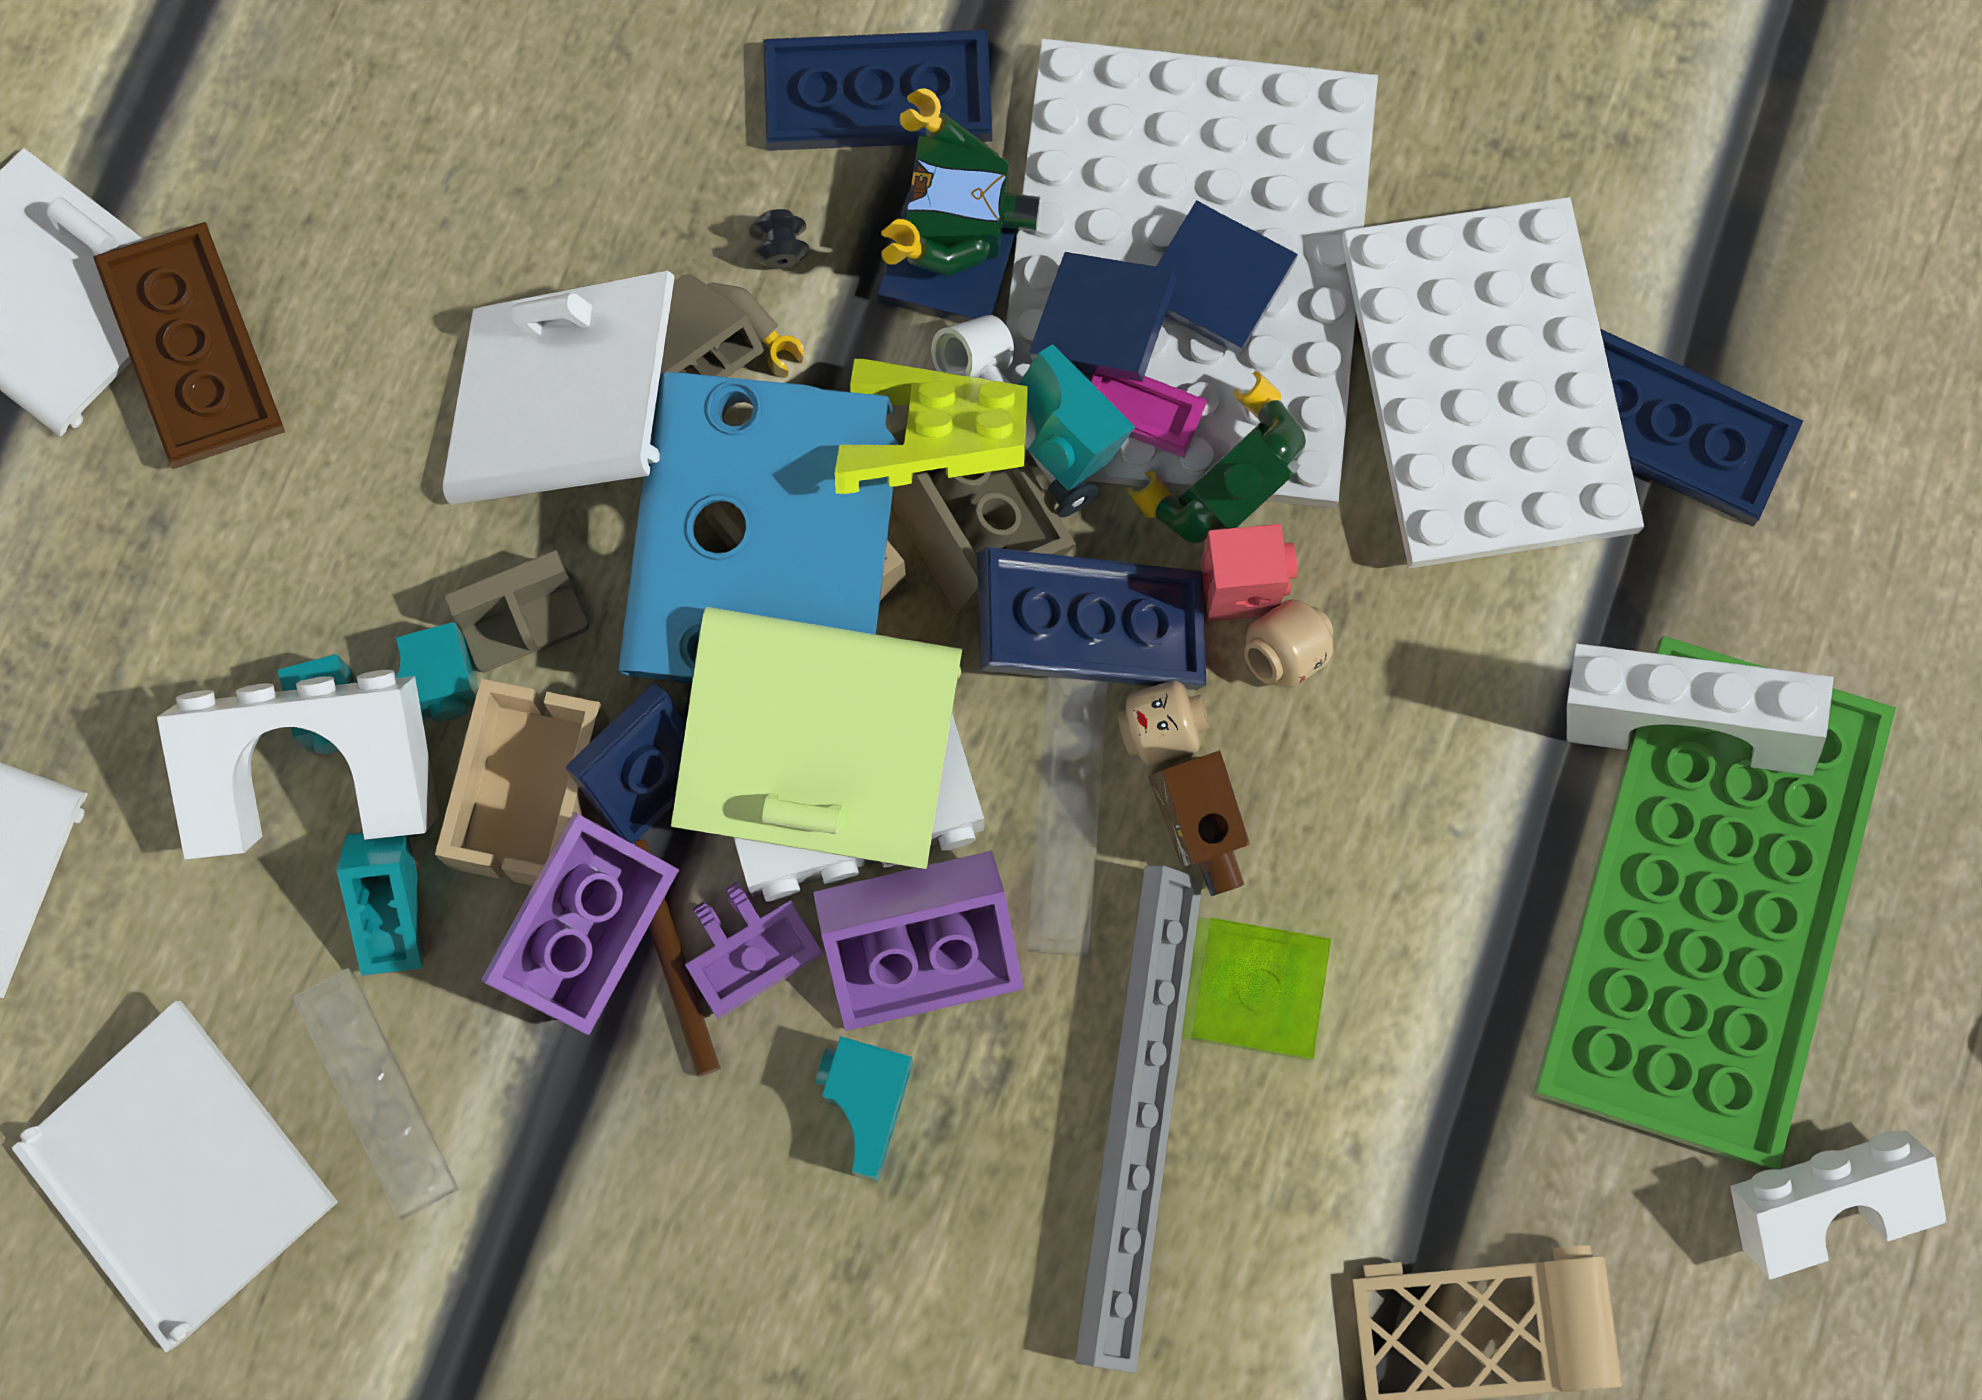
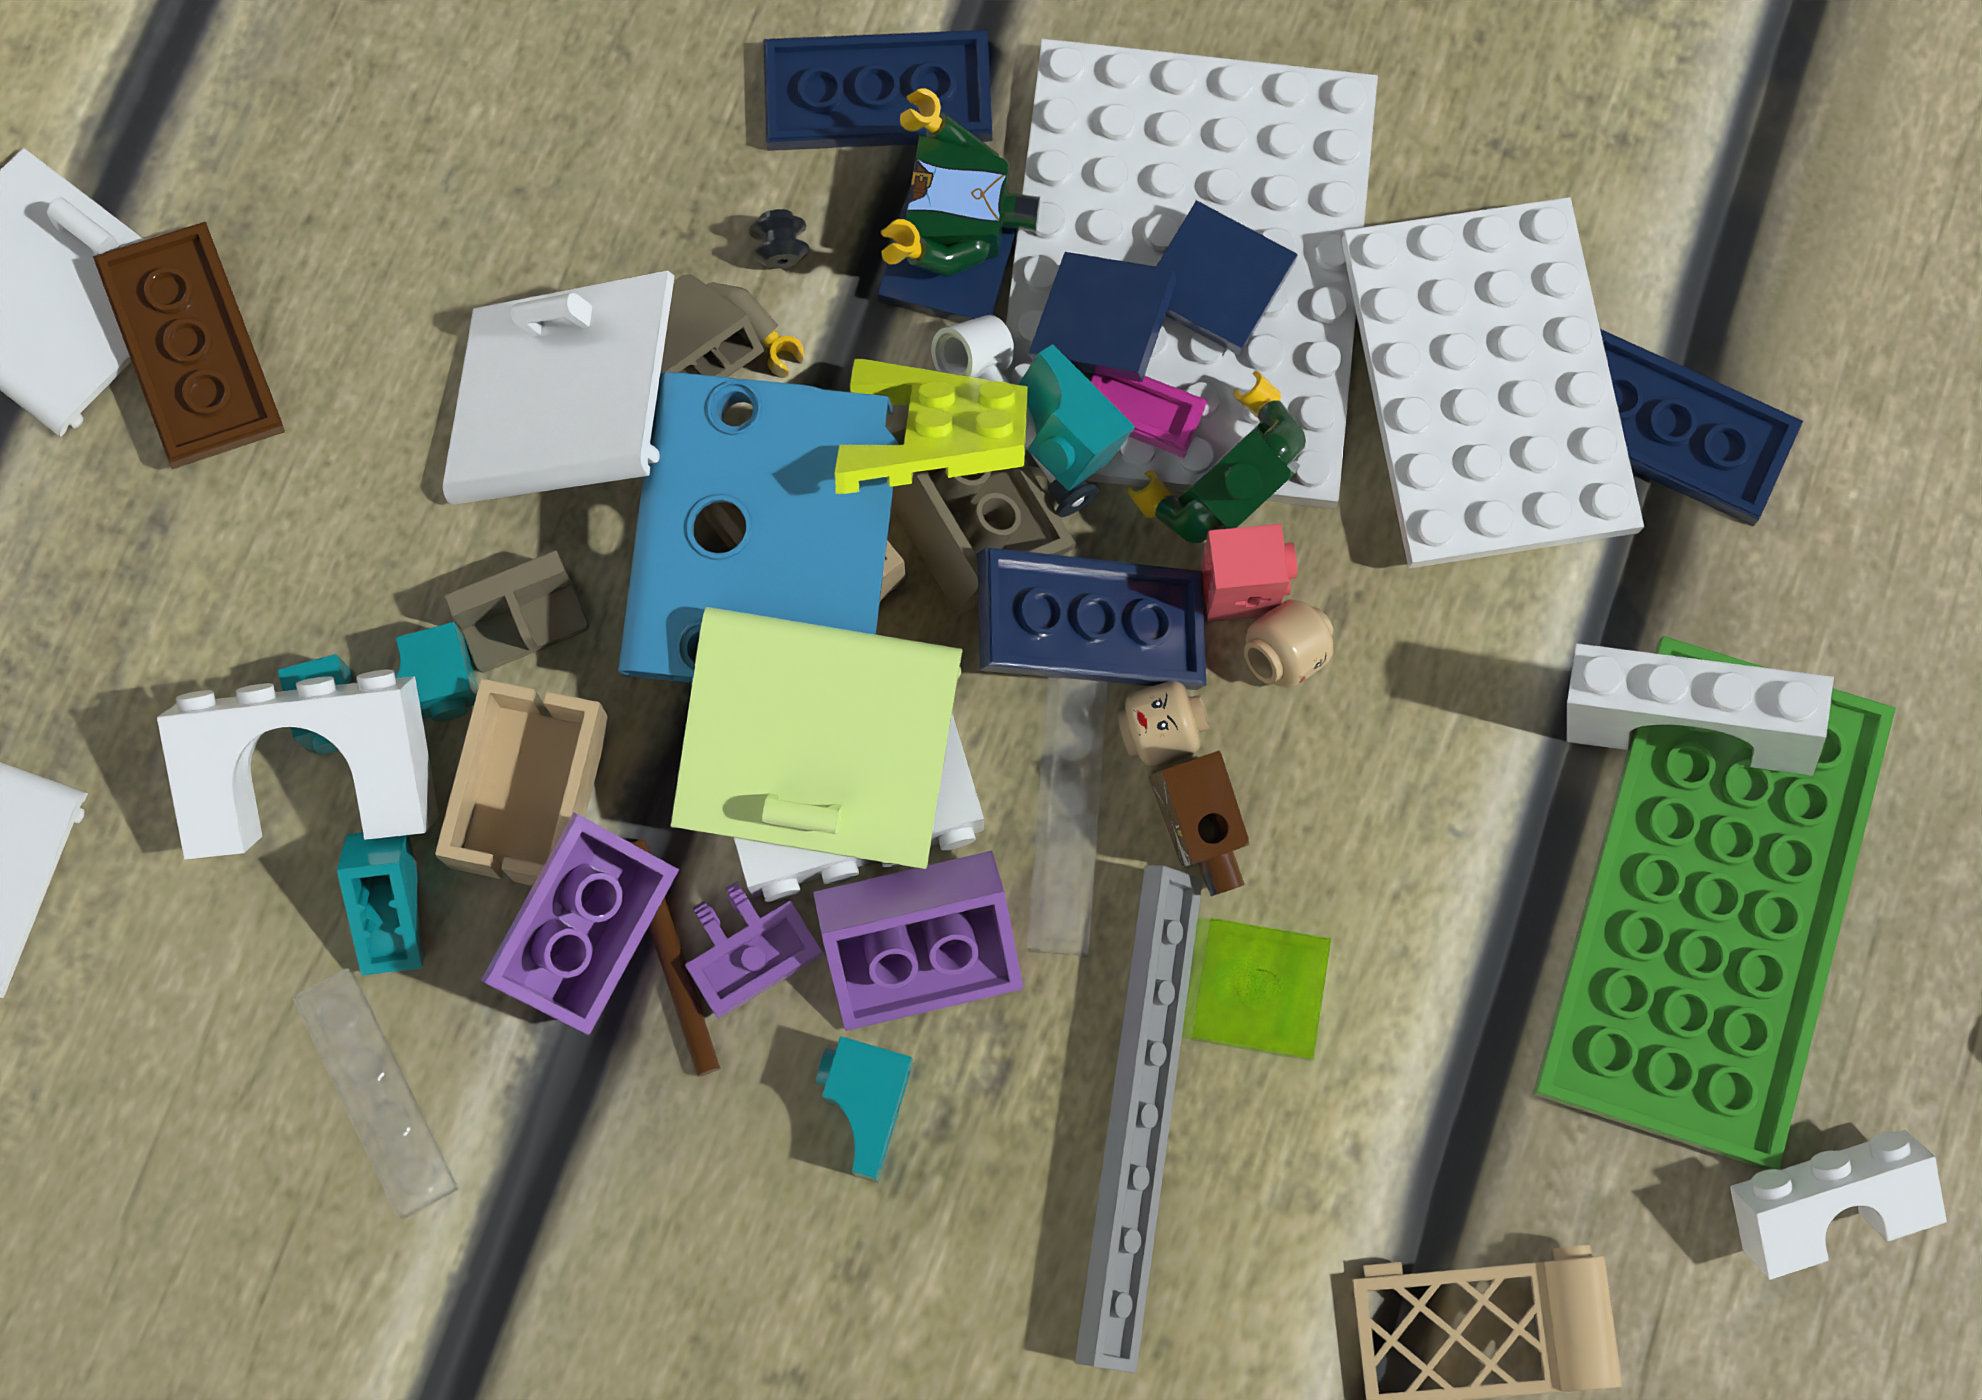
white container [12,1001,338,1352] -> none
dark blue tile [564,683,686,844] -> none

